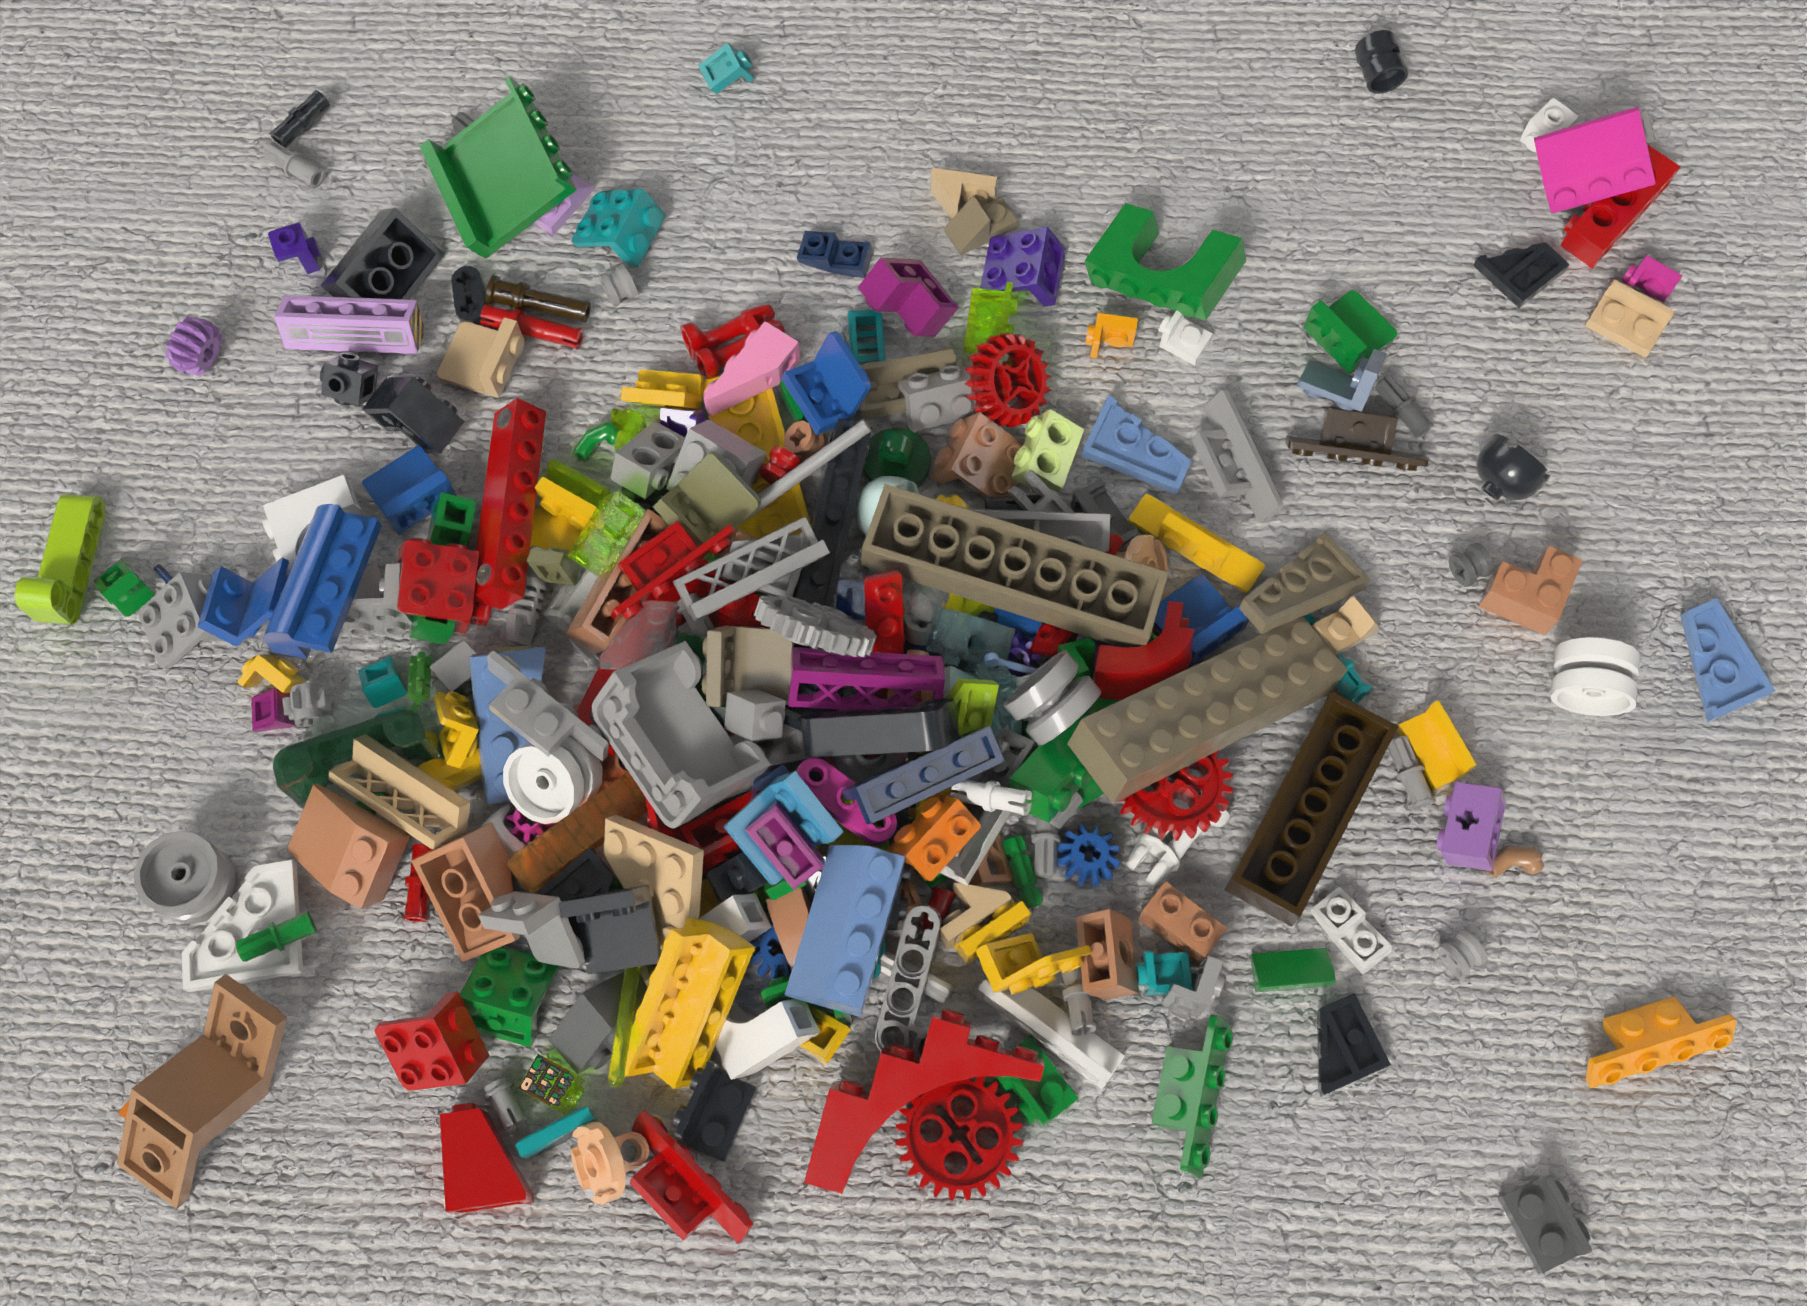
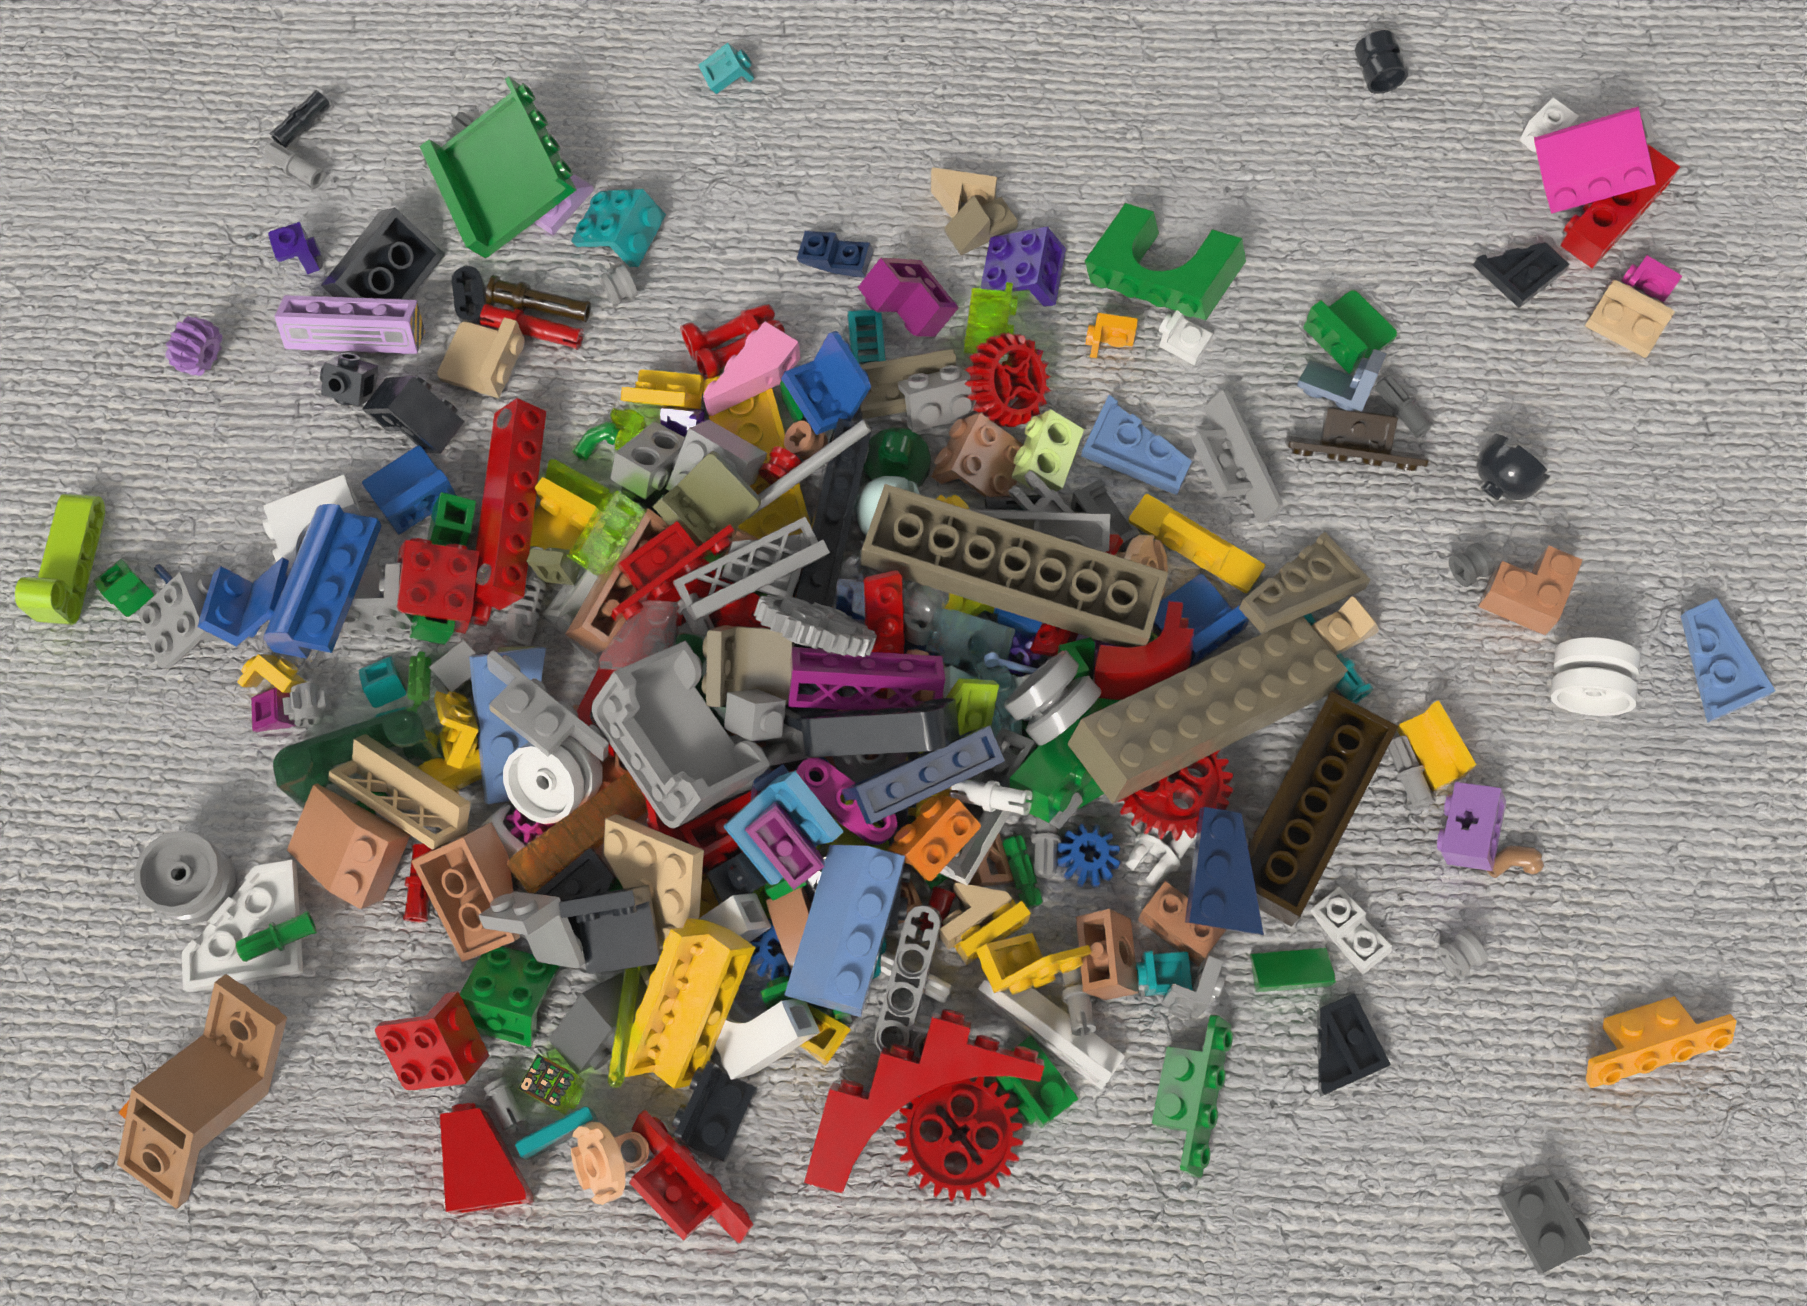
none -> dark blue wing [1185,807,1264,935]

